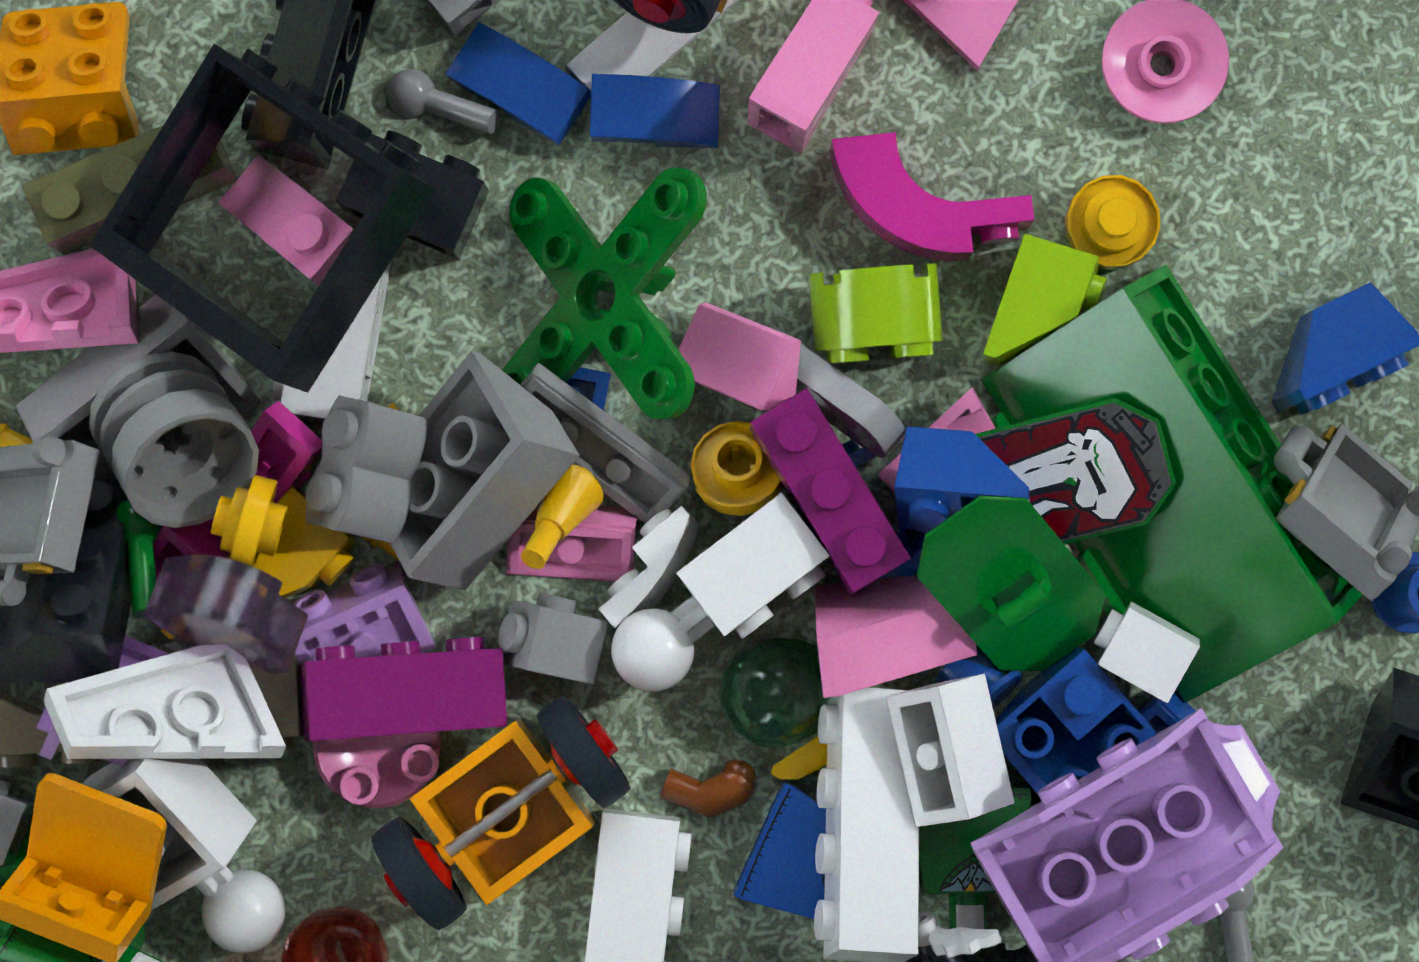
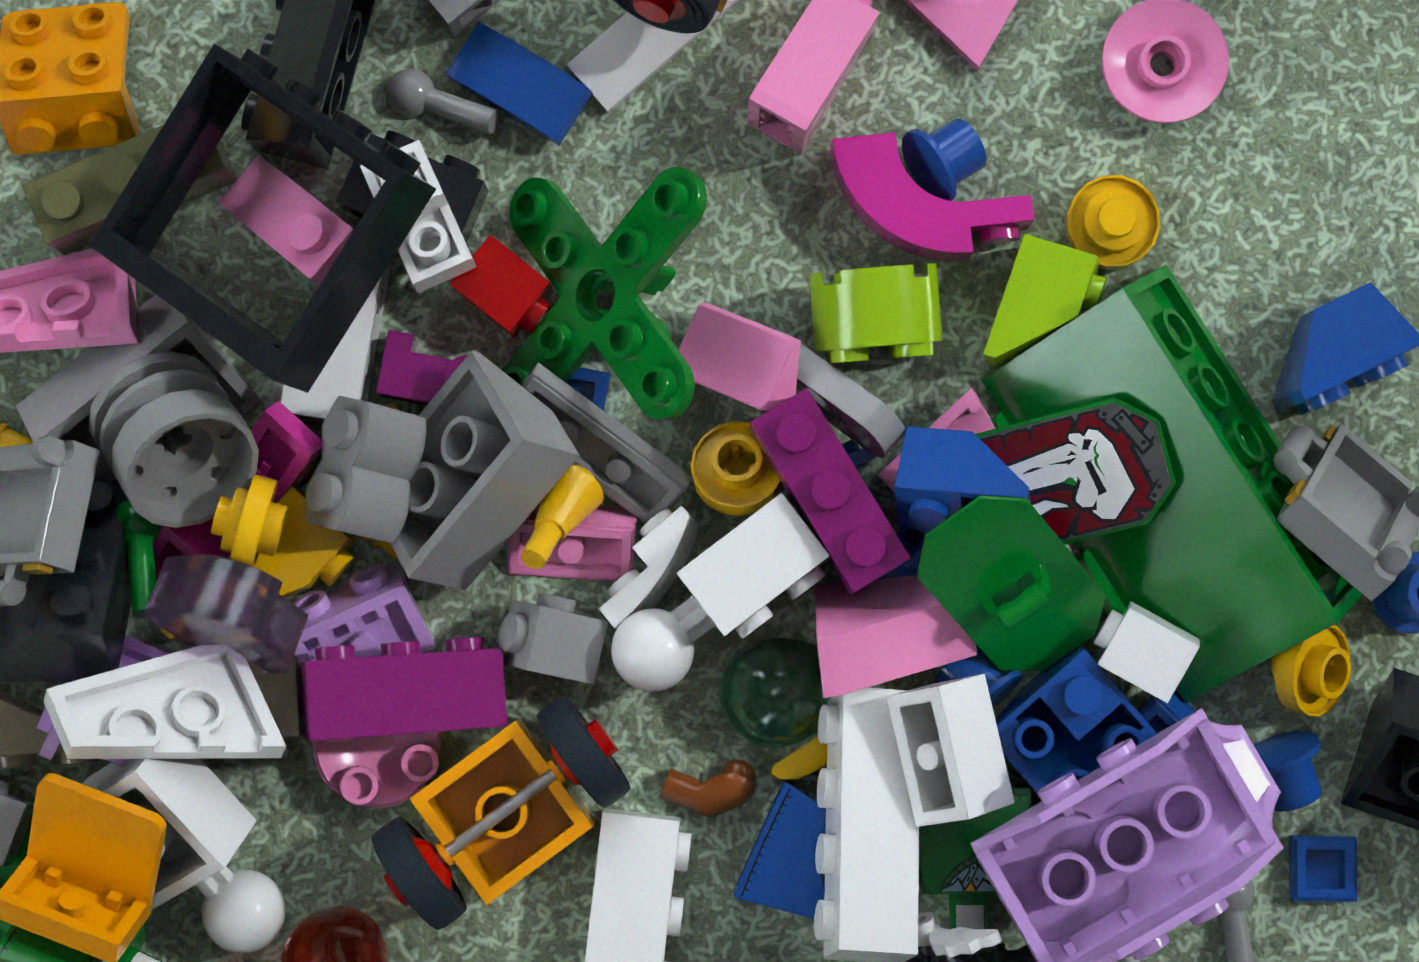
blue slope [590,74,720,148] -> none
none -> white slope [360,140,477,293]
none -> magenta leg [376,330,468,406]
none -> red brick [450,234,554,338]
none -> blue piece [901,119,987,201]
none -> blue piece [1253,731,1322,812]
none -> yellow plate [1271,625,1351,717]
none -> blue tile [1289,835,1357,902]

